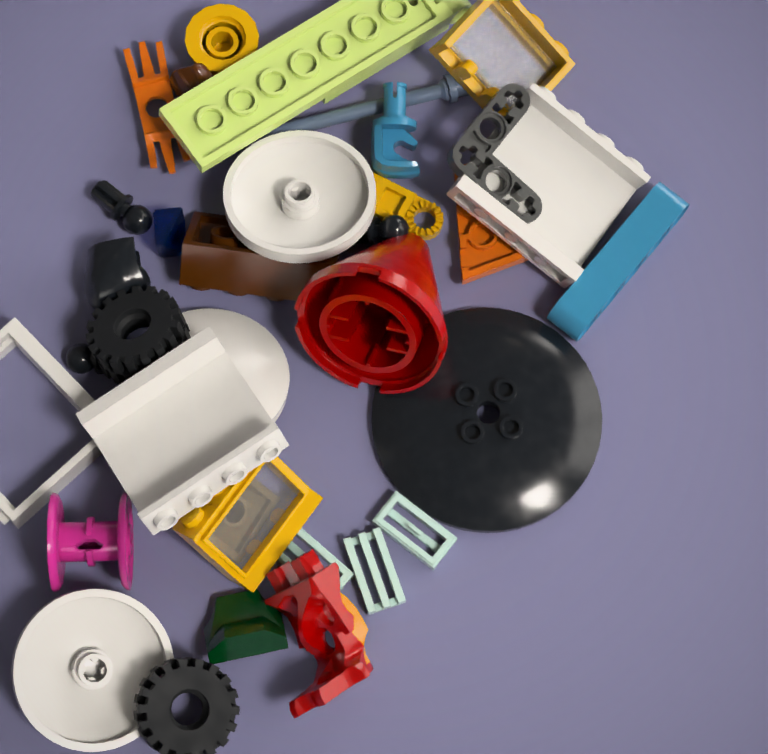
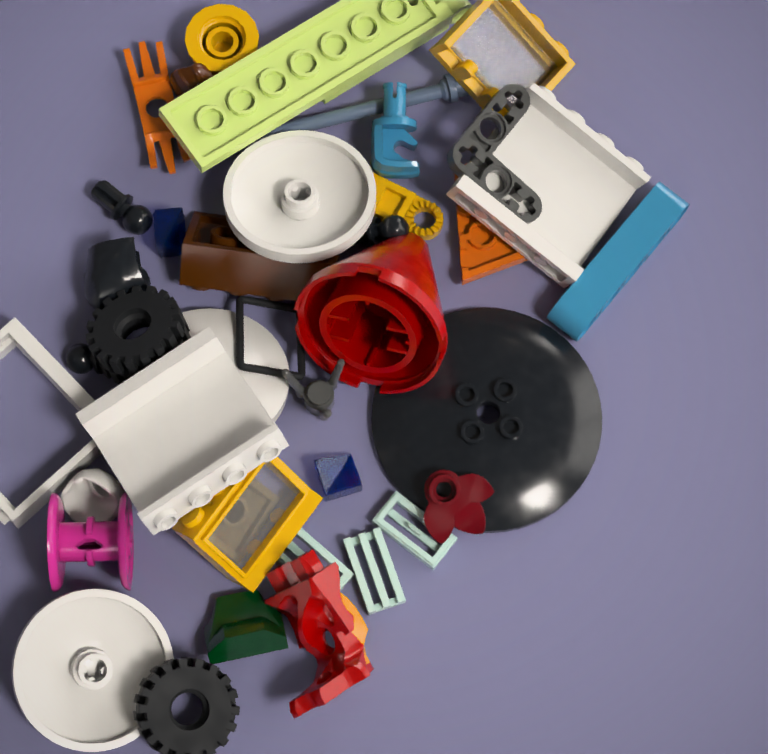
none -> white hair [61,468,124,522]
none -> black piece [236,296,306,380]
none -> dark grey plant [282,359,345,421]
none -> clear blue slope [314,454,363,502]
none -> dark red plate [423,469,495,544]

